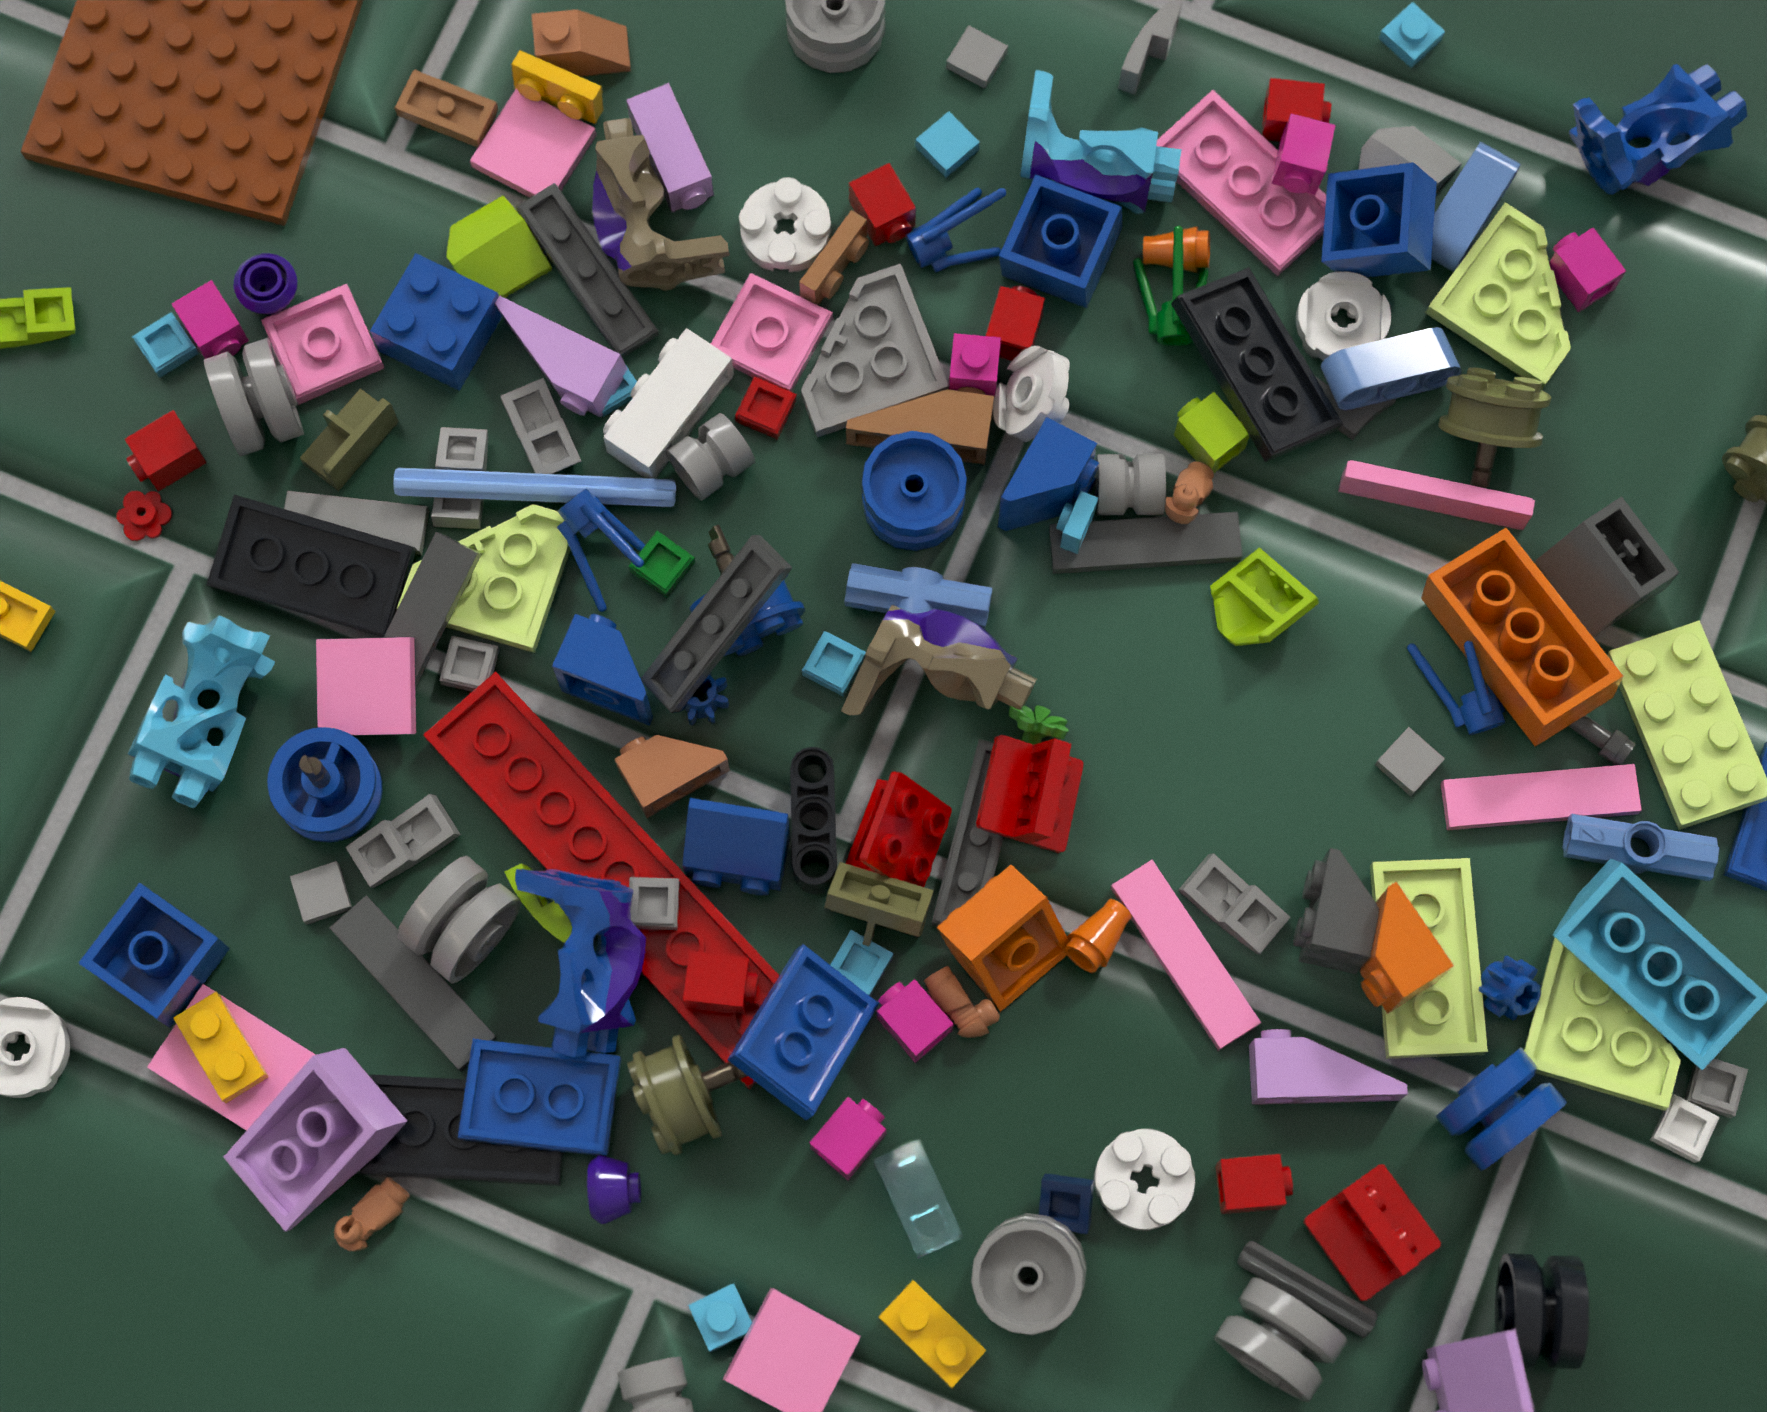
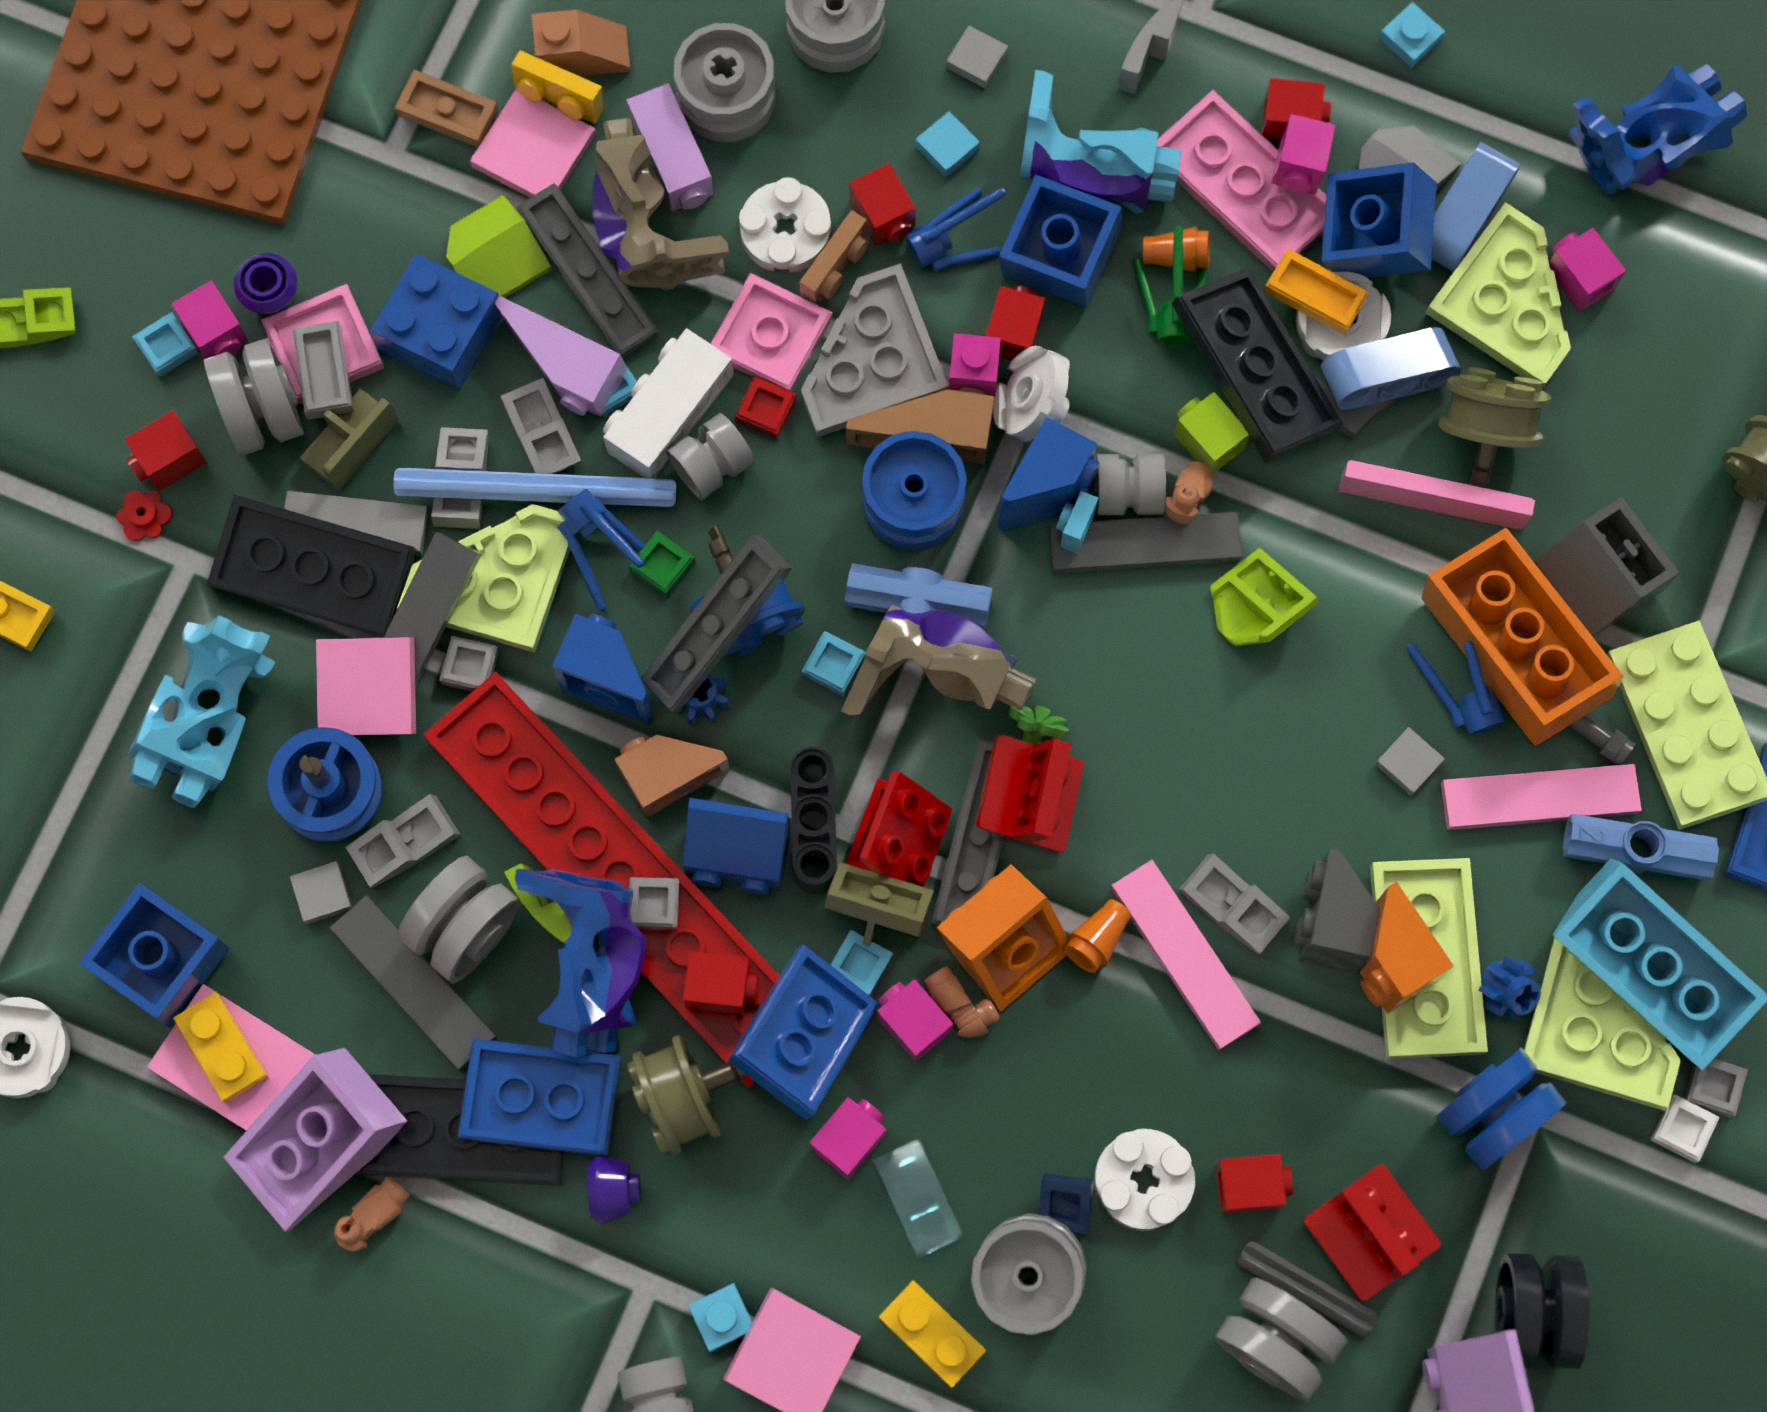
lavender slope [1249,1029,1408,1104] -> none
none -> light grey tile [292,320,354,420]
none -> light grey wheel [674,23,776,142]
none -> light orange tile [1264,248,1370,336]

